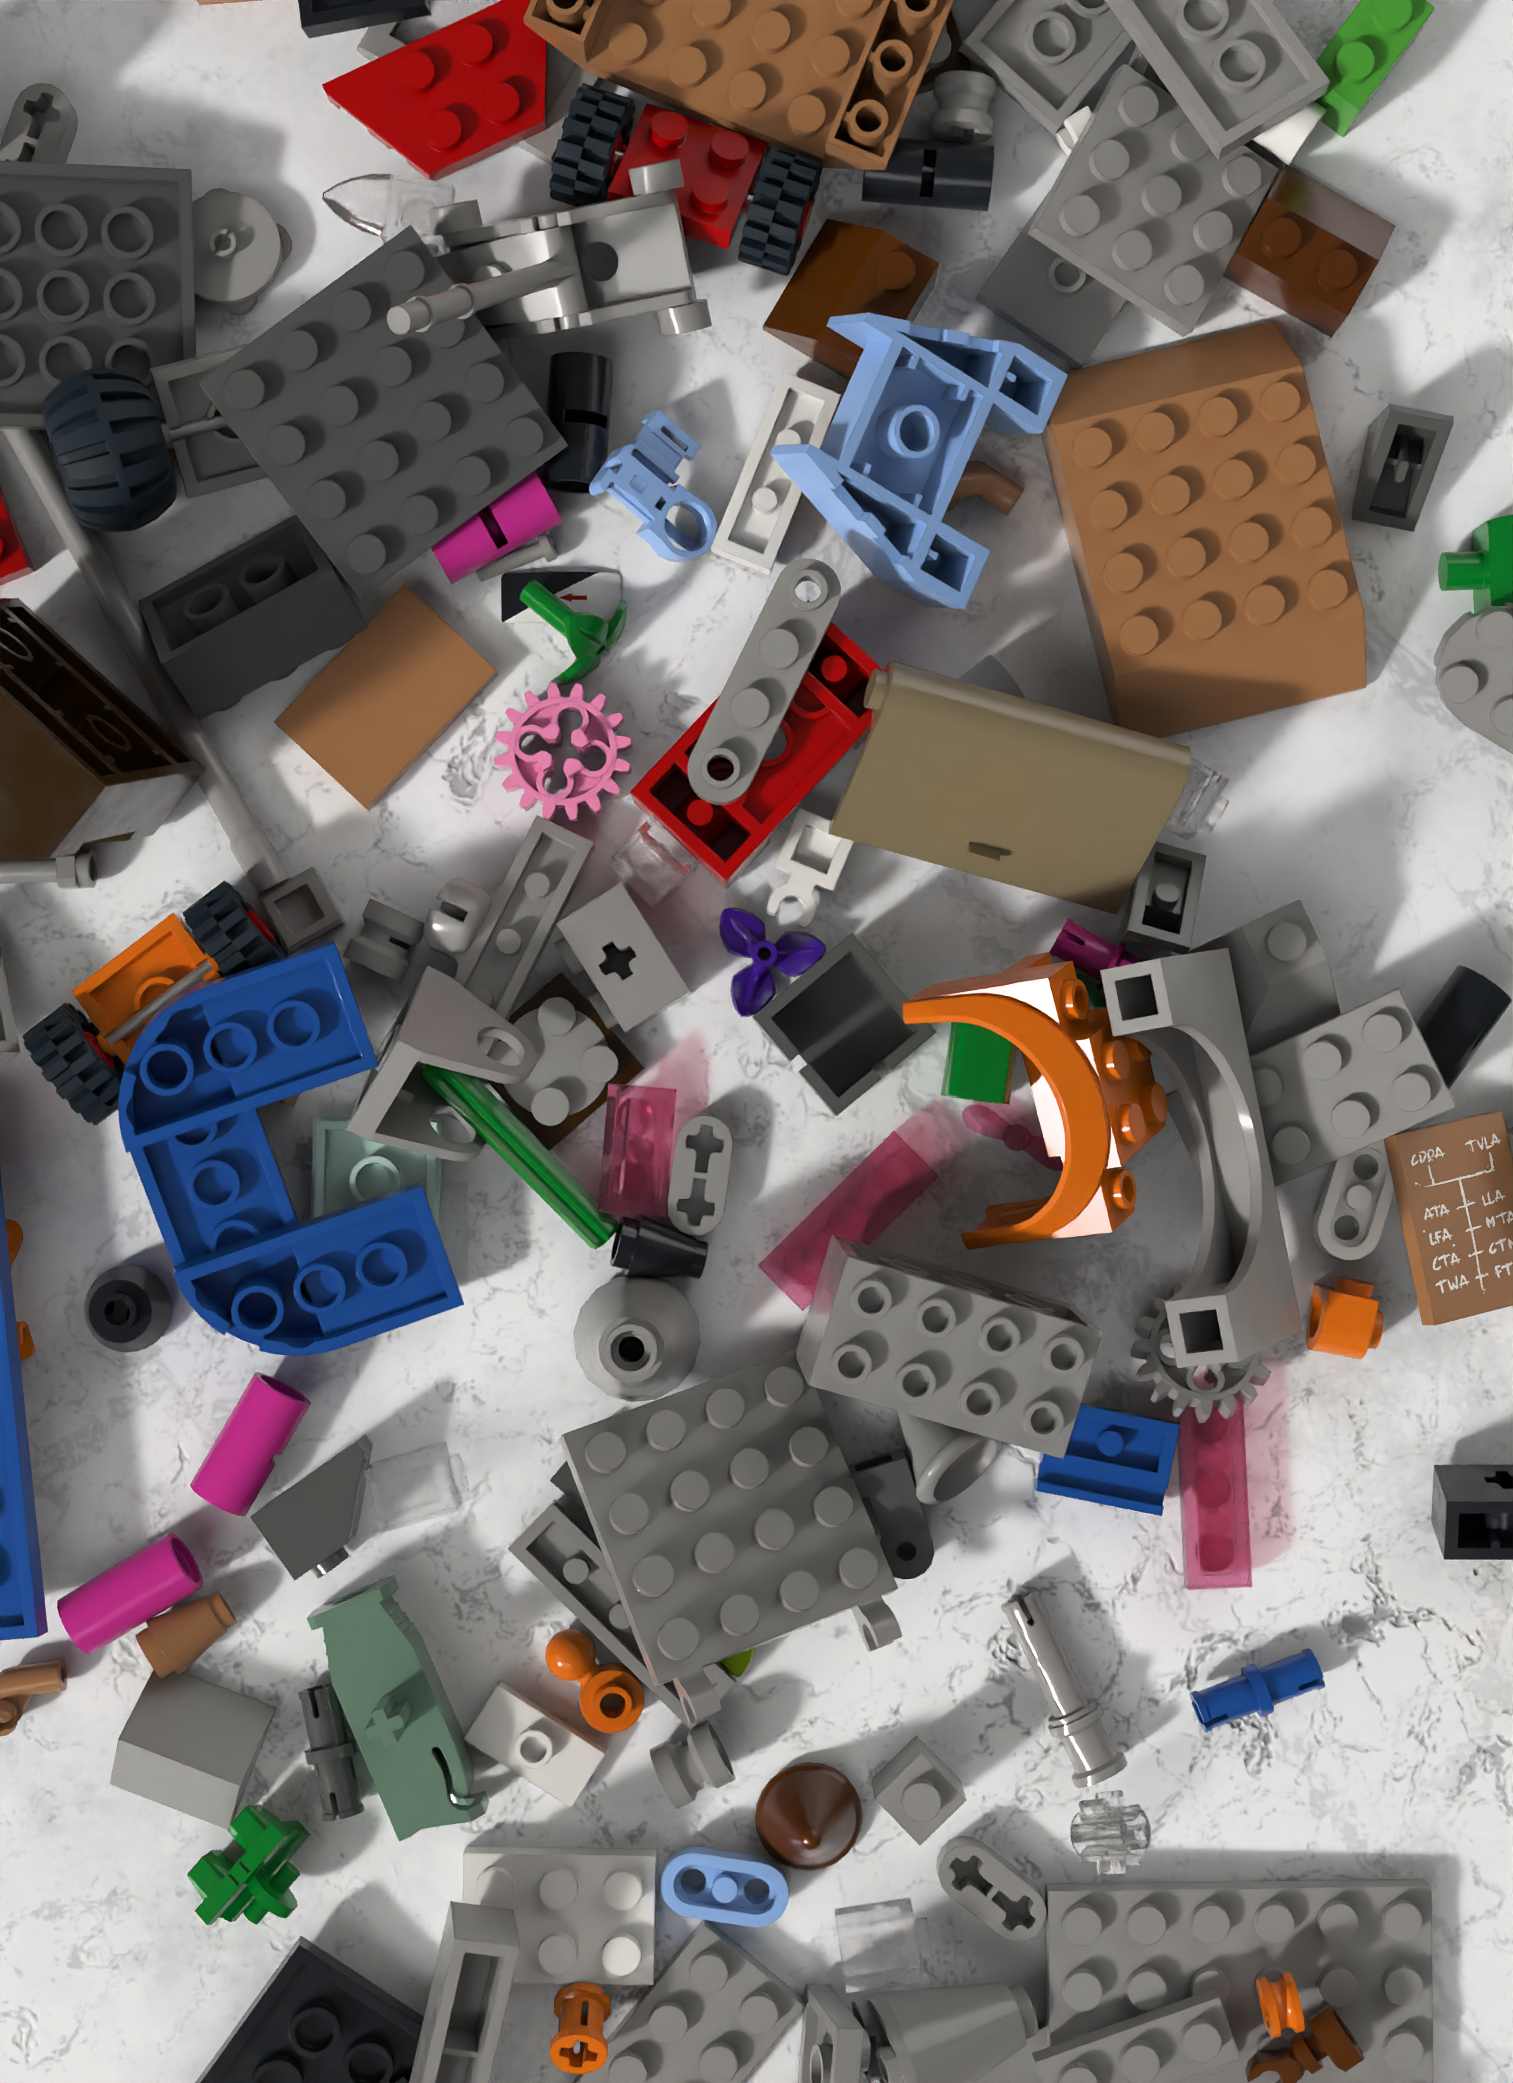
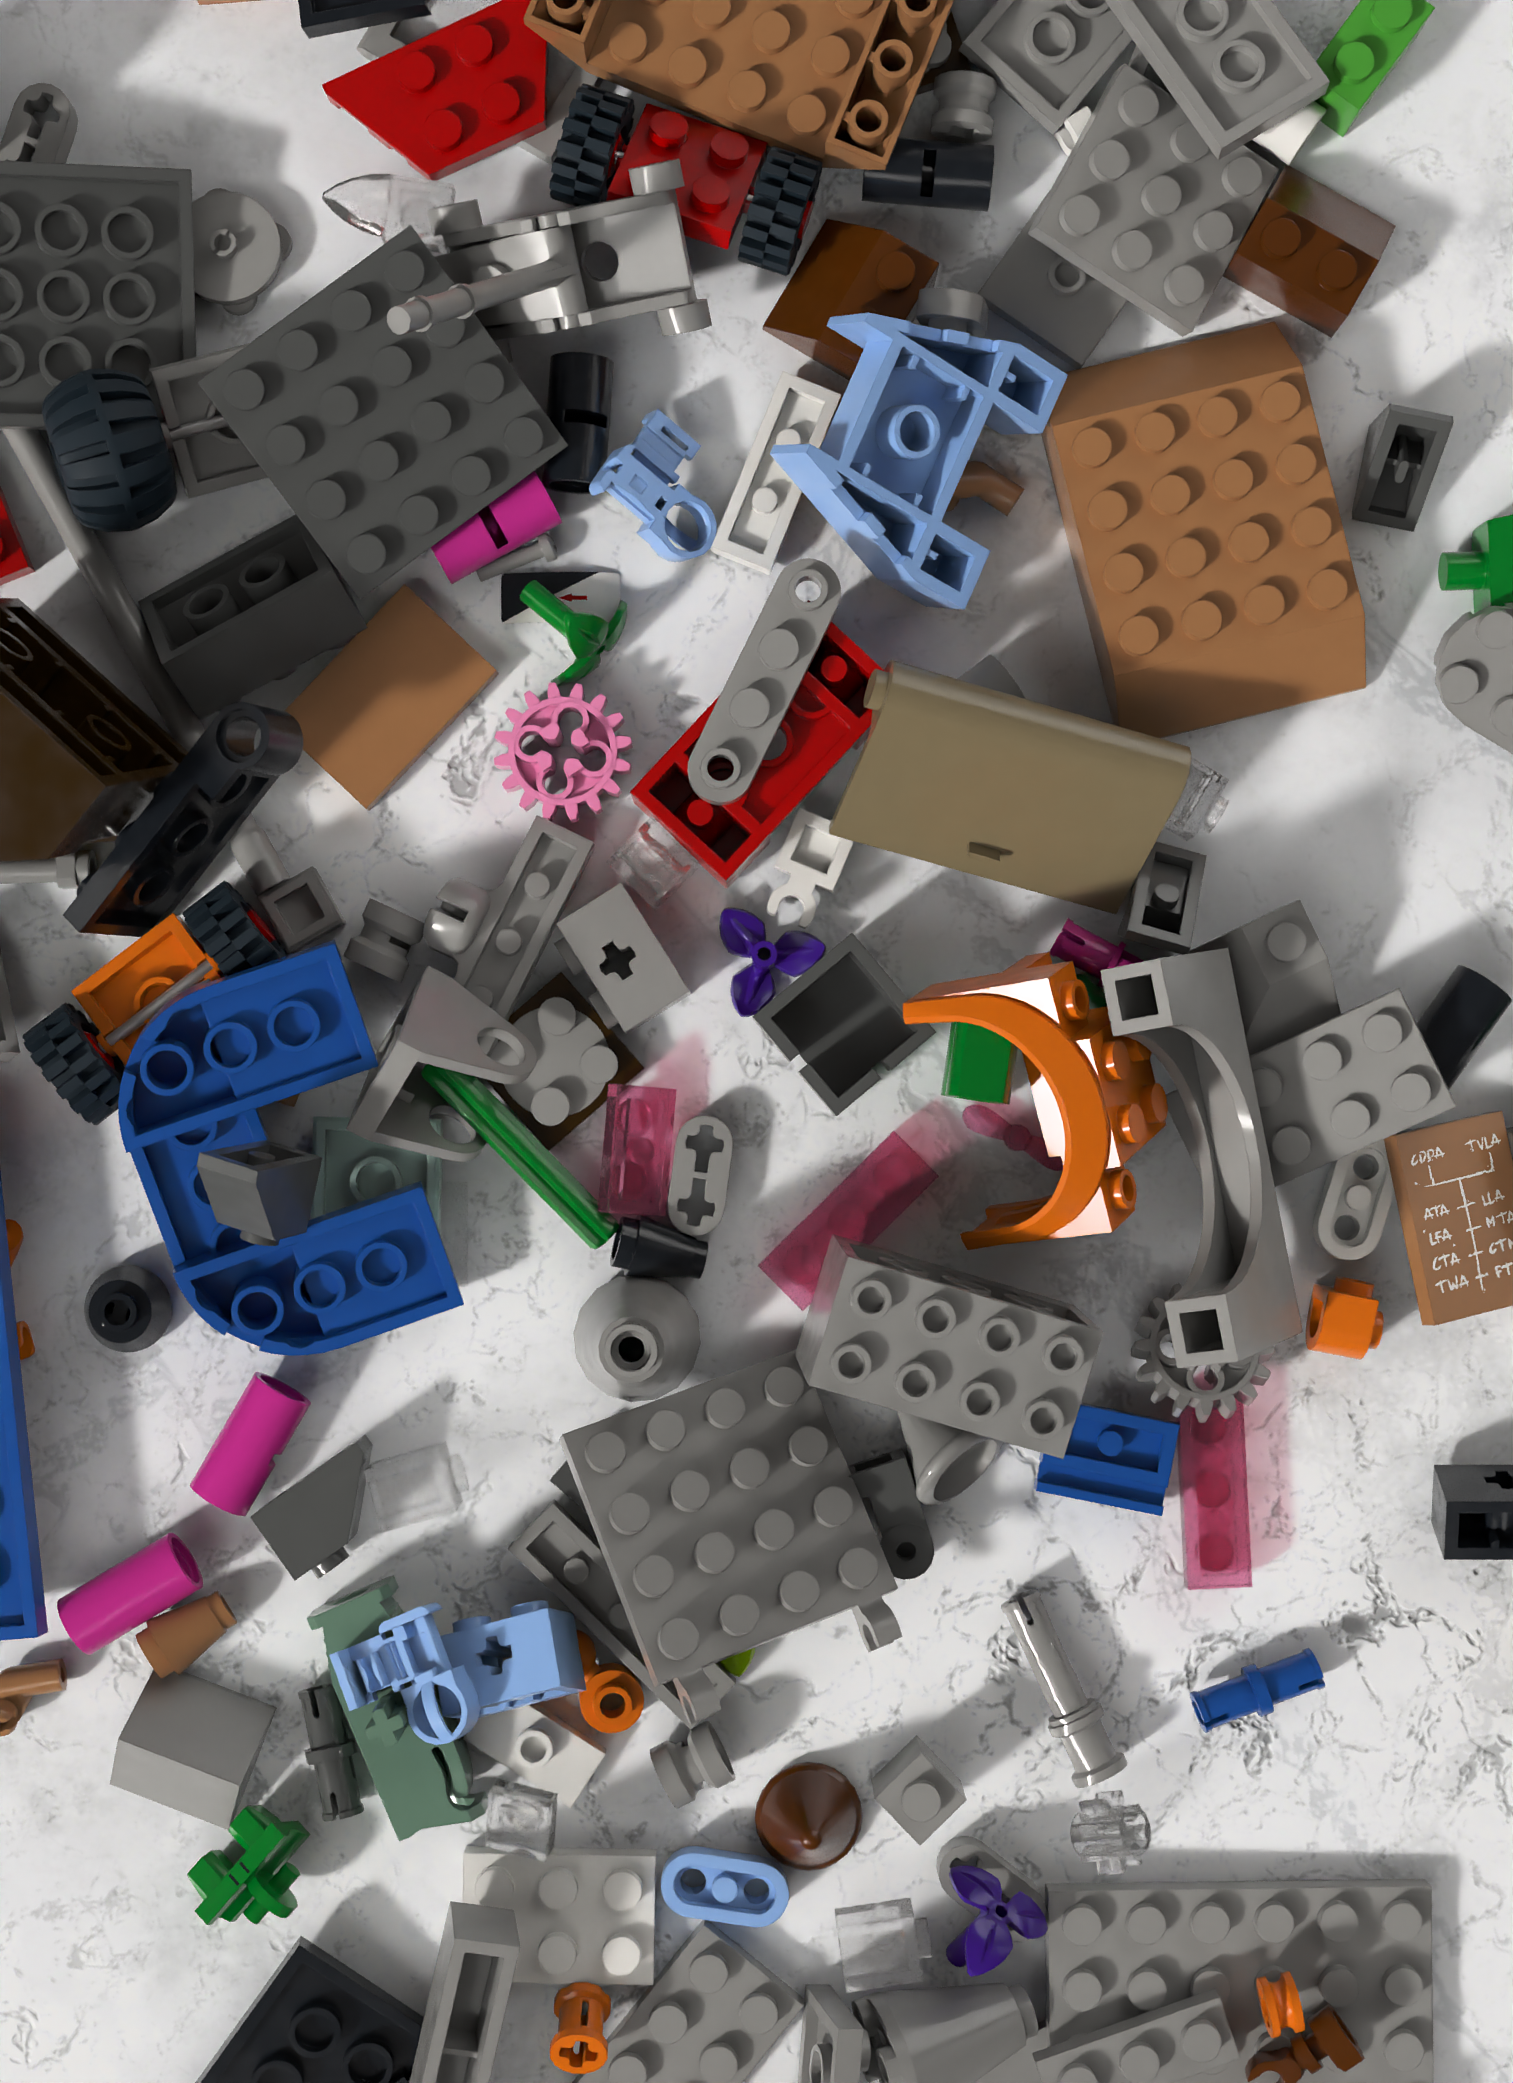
none -> black hinge [63,702,303,937]
none -> dark grey slope [197,1140,322,1246]
none -> light blue piece [329,1602,480,1745]
none -> light blue brick [438,1600,586,1719]
none -> clear plate [485,1778,558,1862]
none -> light grey plate [916,288,989,338]
none -> dark purple plant [946,1865,1048,1977]

